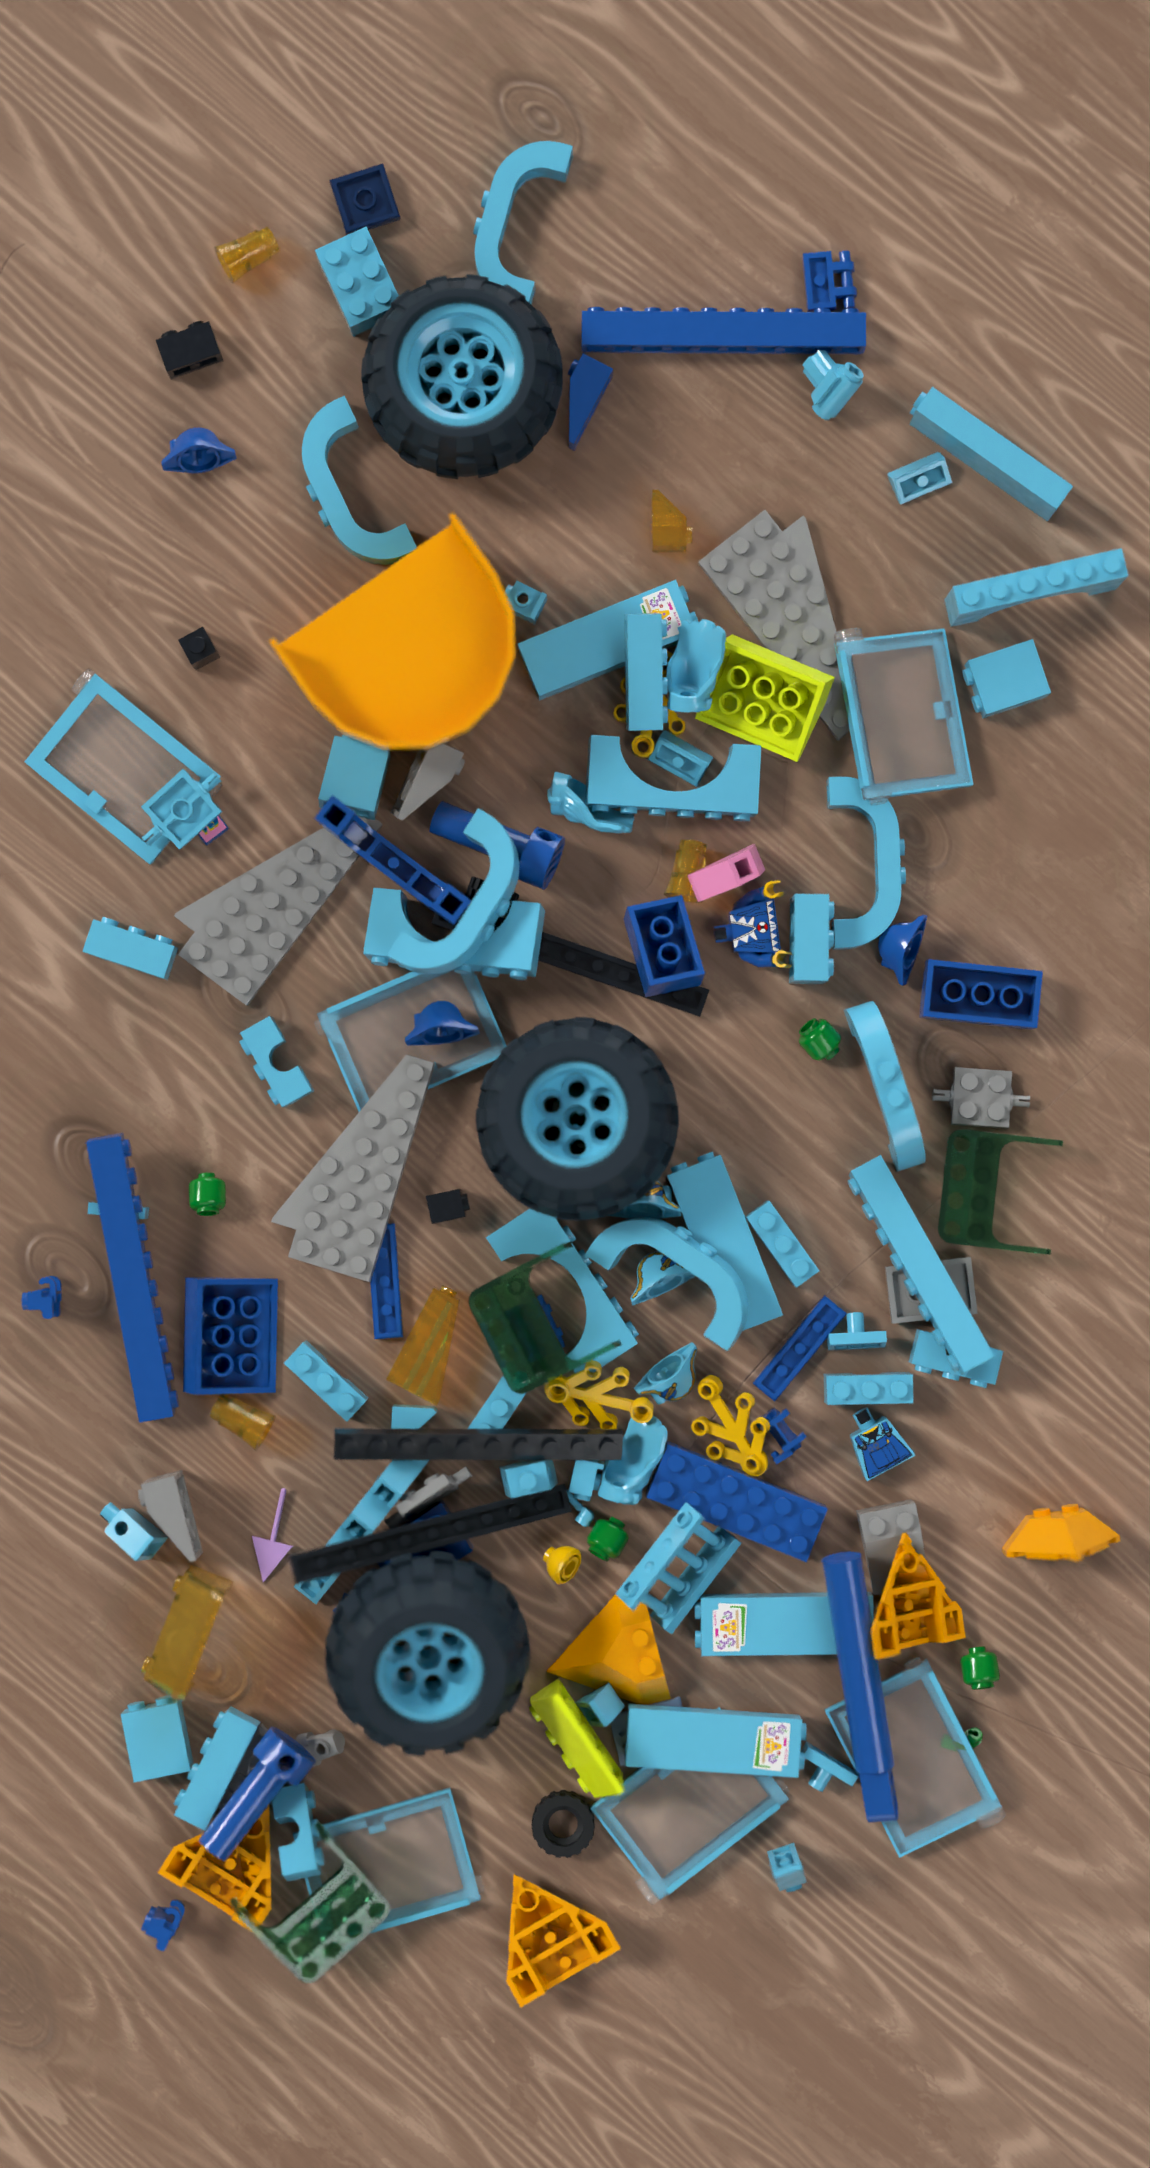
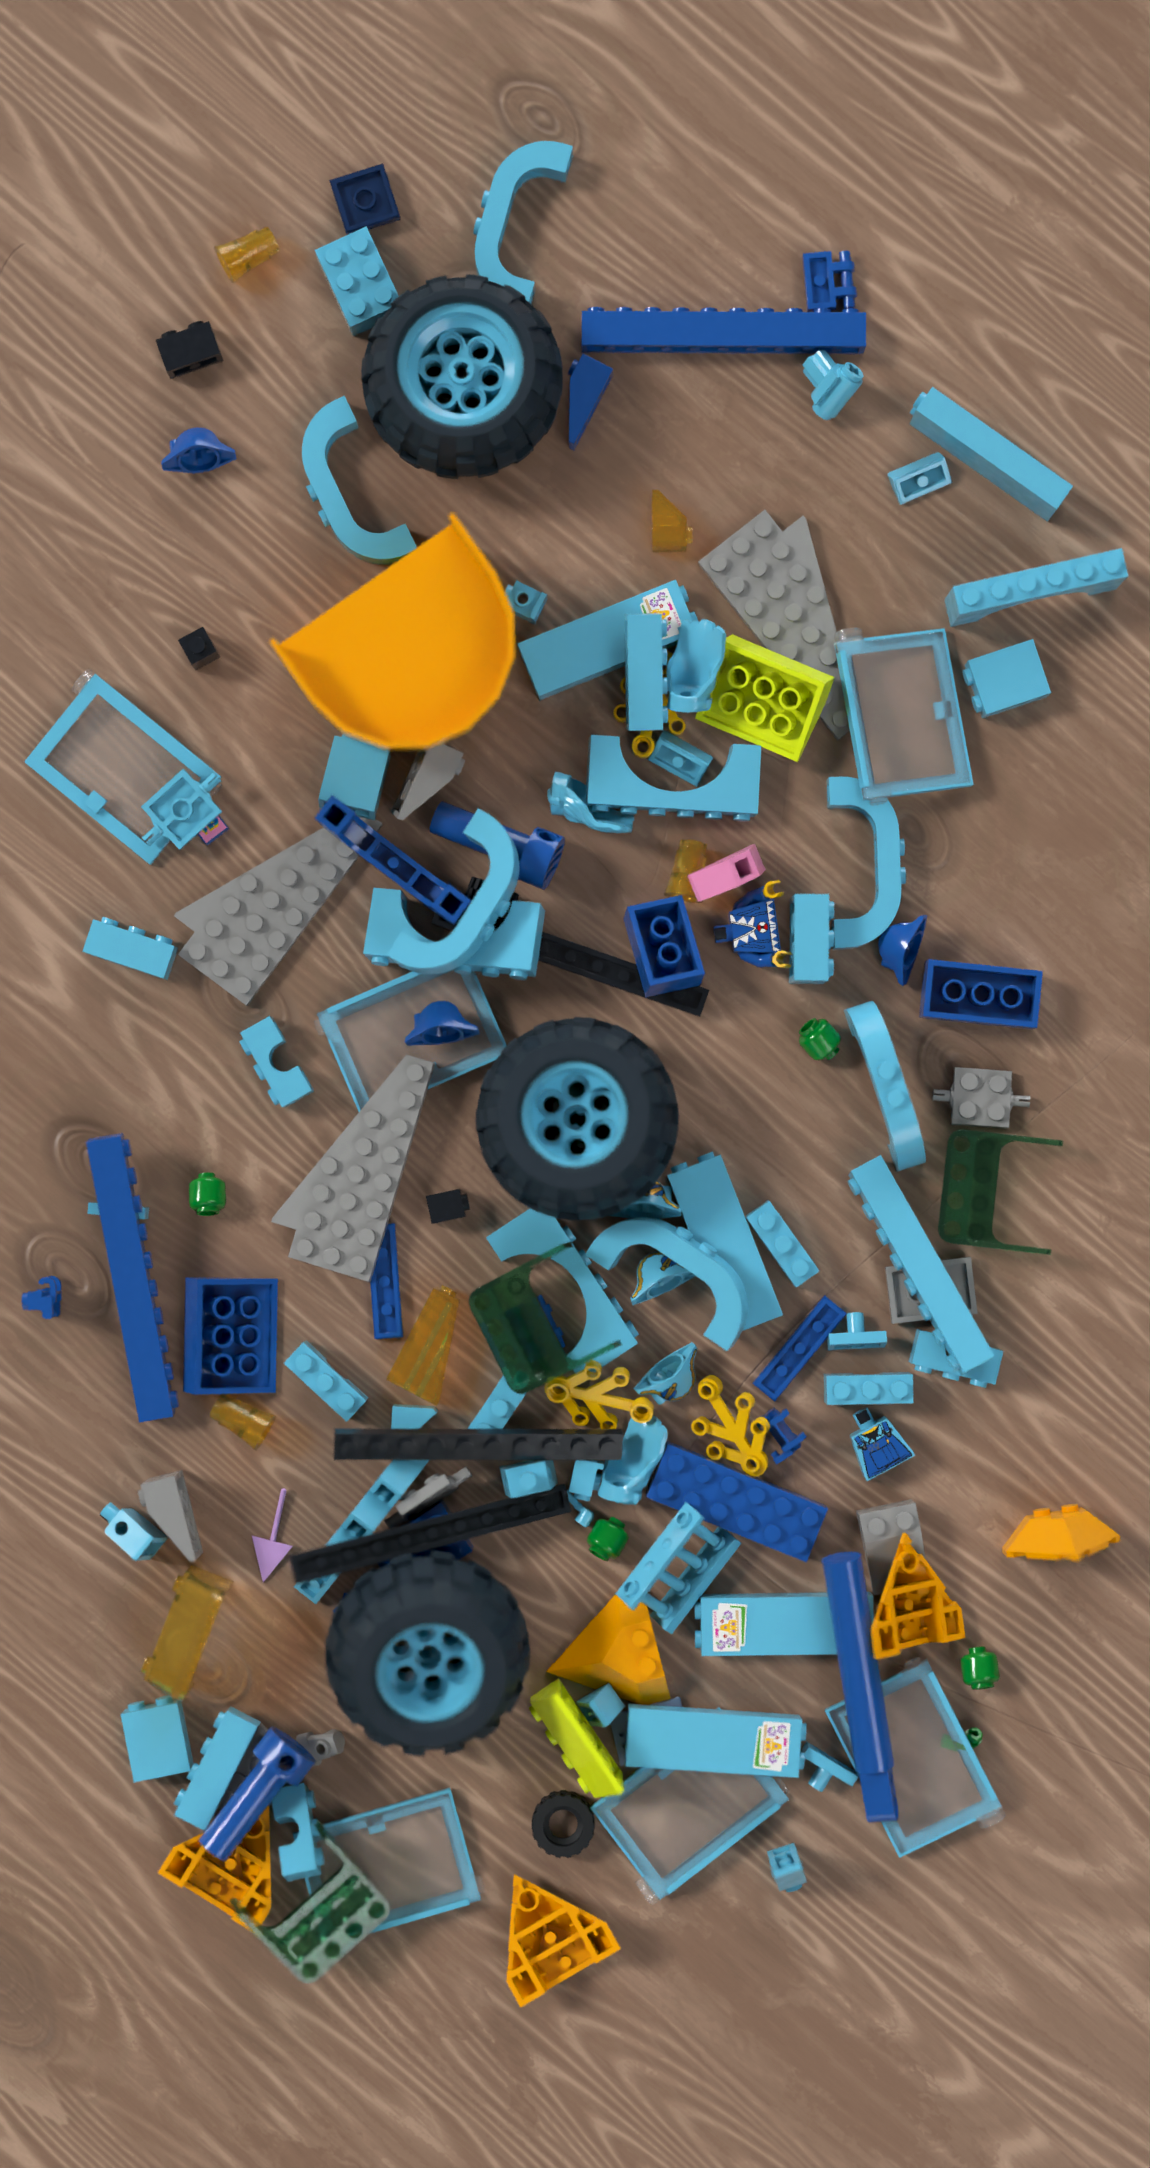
blue piece [141,1899,185,1951] -> none
yellow brick [543,1546,581,1585] -> none

